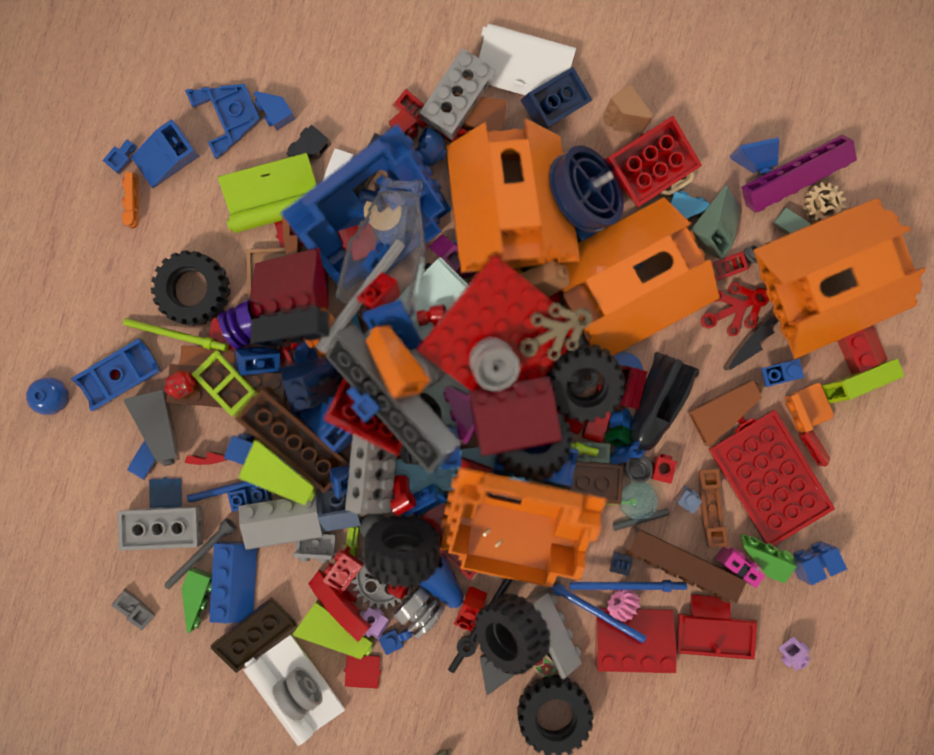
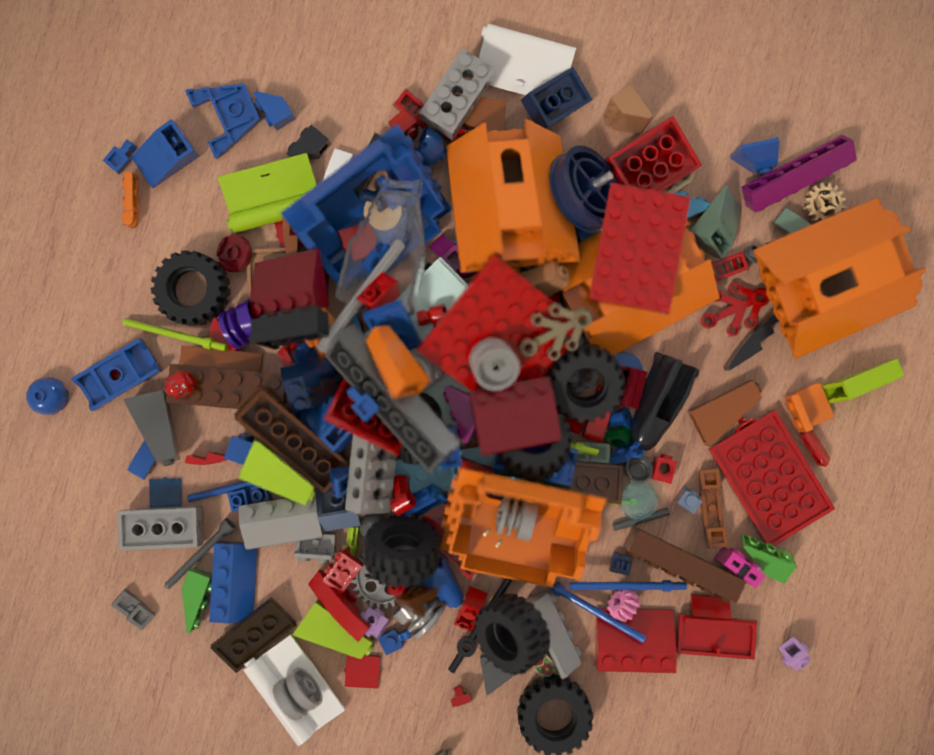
lime window [192,350,256,417] -> none
blue brick [235,347,280,375] -> none
blue slope [761,359,804,387] -> none
blue piece [793,541,847,586] -> none
red slope [837,325,887,374] -> none
none -> dark red tile [216,234,252,273]
none -> reddish brown slope [394,585,438,618]
none -> red tile [450,686,473,707]
none -> light grey wheel [495,495,538,541]
none -> red plate [589,183,691,315]

